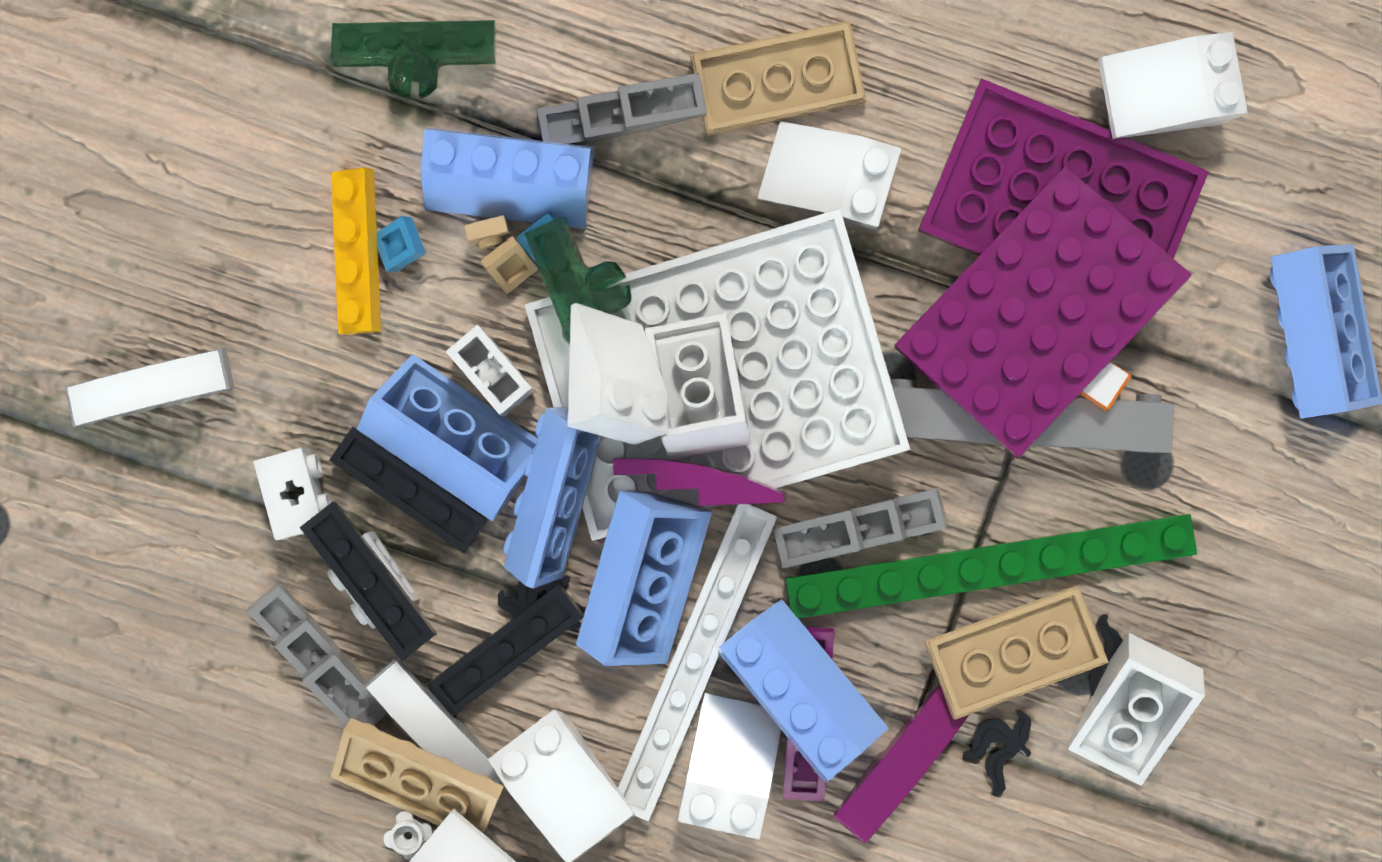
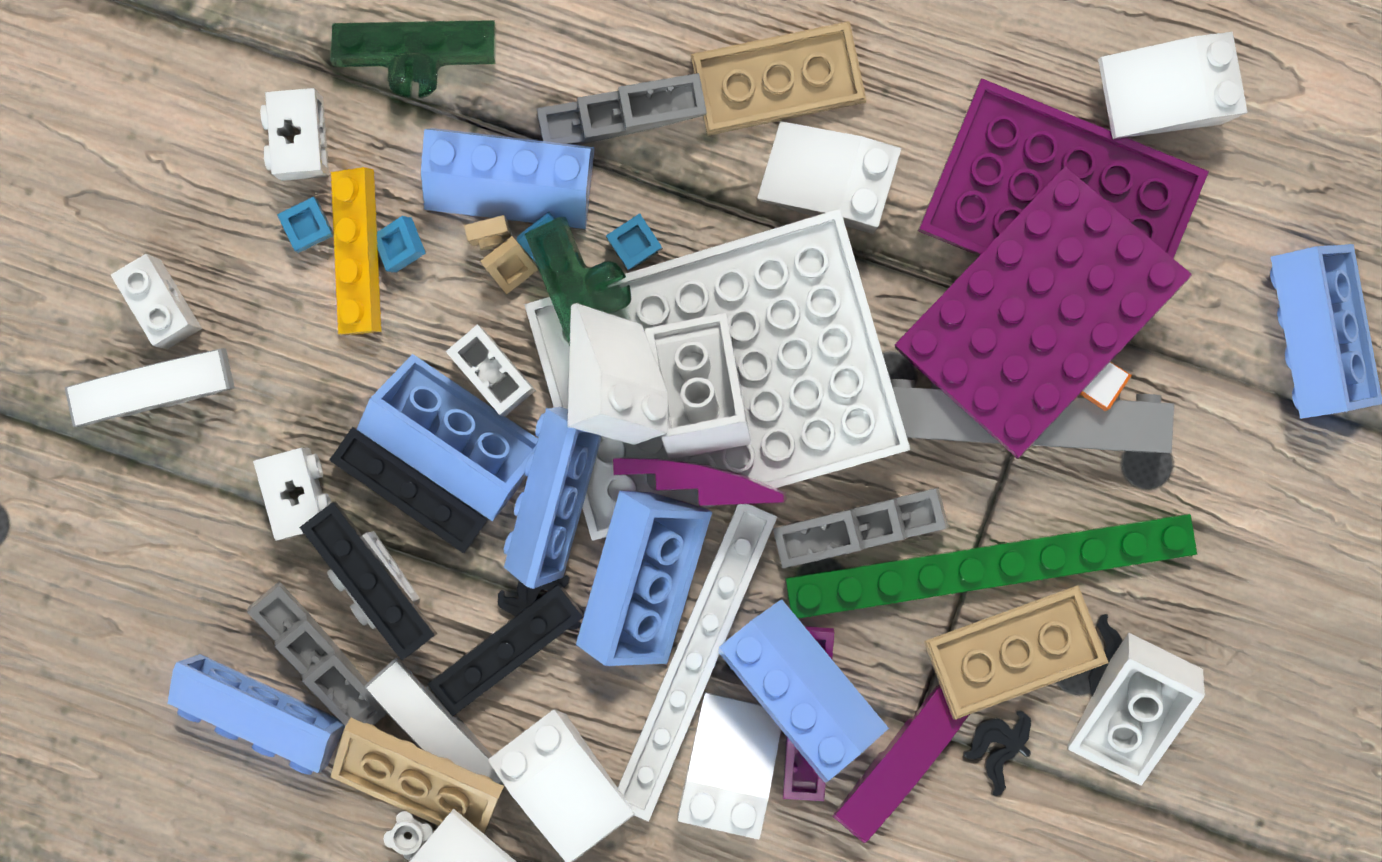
none -> white brick [111,254,202,350]
none -> light blue slope [167,654,345,775]
none -> white brick [260,88,329,181]
none -> dark azure plate [277,197,334,253]
none -> dark azure plate [606,213,663,271]

